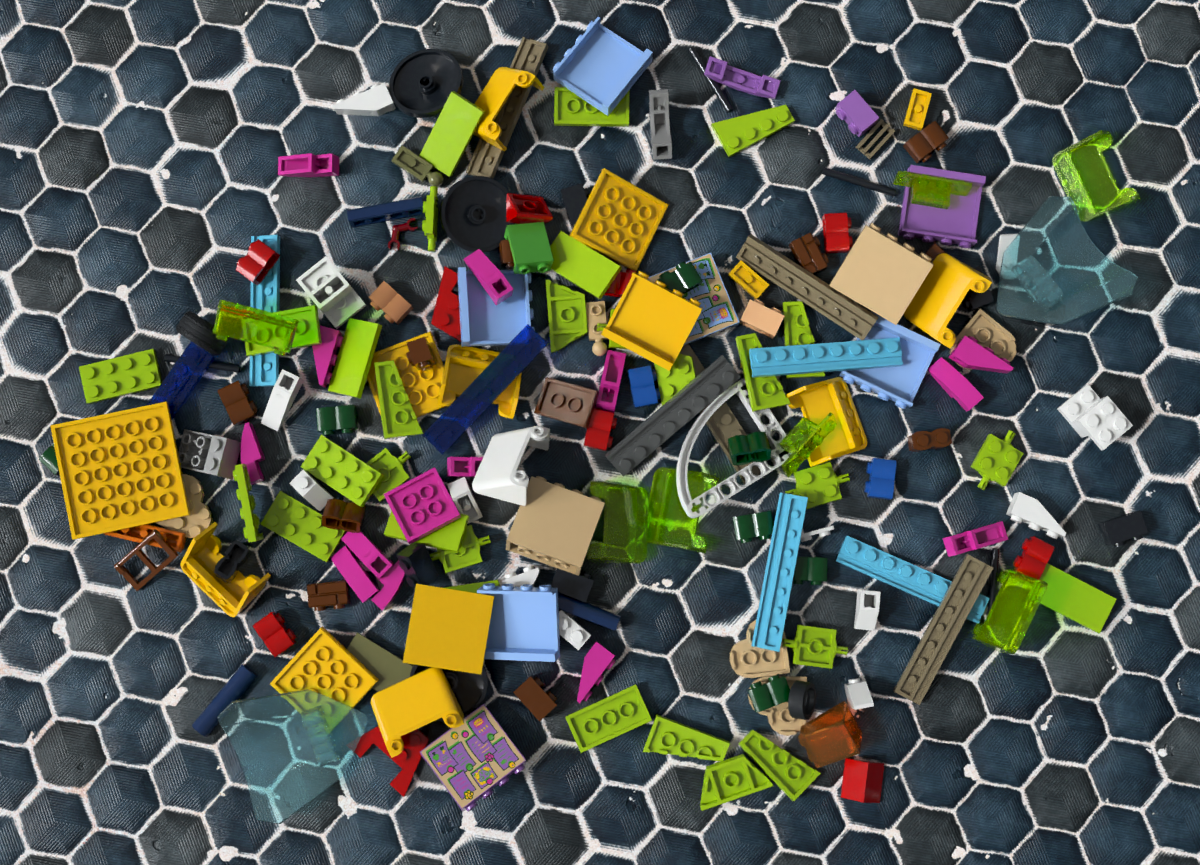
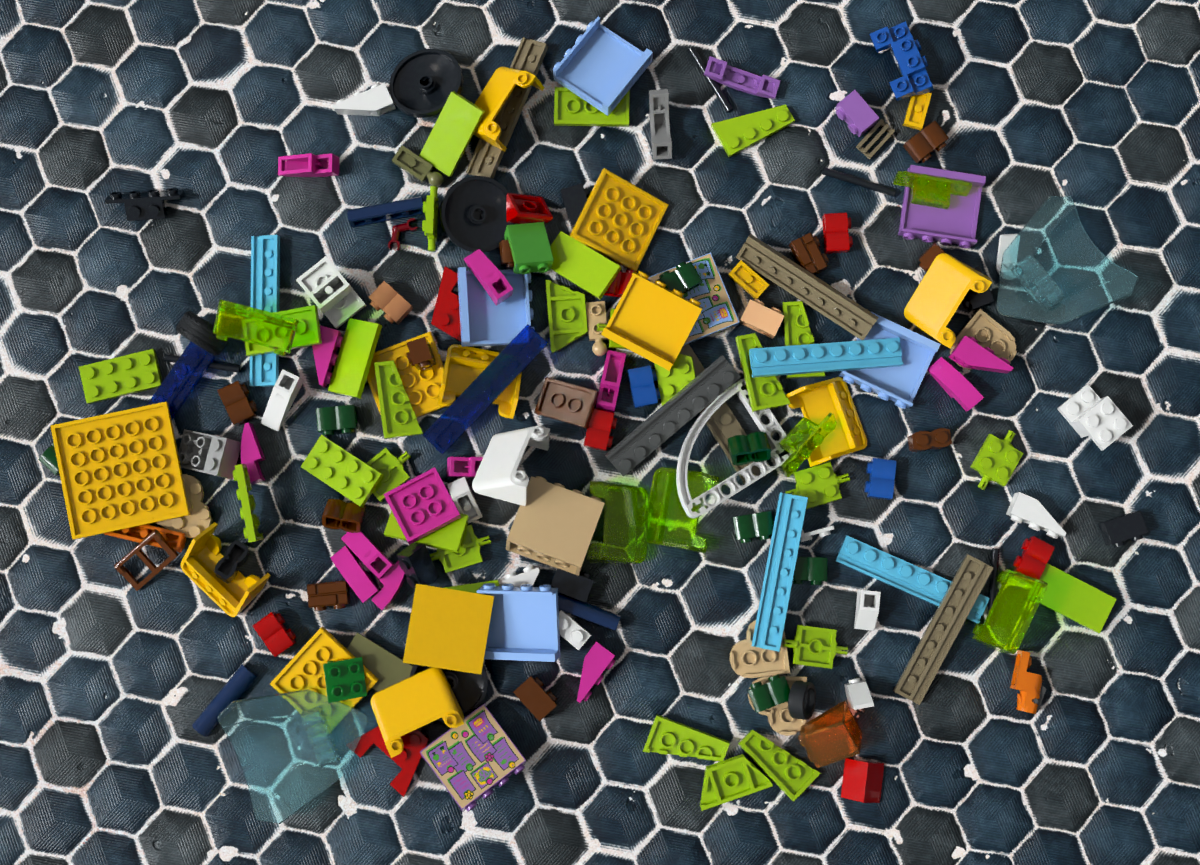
red brick [236,239,280,286] -> none
lime plate [261,491,346,563] -> none
white slope [289,470,334,512] -> none
lime plate [565,684,652,753] -> none
tan brick [829,223,934,325] -> none
dark pink slope [943,521,1008,557] -> none
clear neon green windscreen [1052,130,1141,222] -> none
none -> black bracket [105,188,184,221]
none -> green hinge [323,657,367,703]
none -> blue bracket [870,21,934,101]
none -> orange plate [1010,650,1046,714]

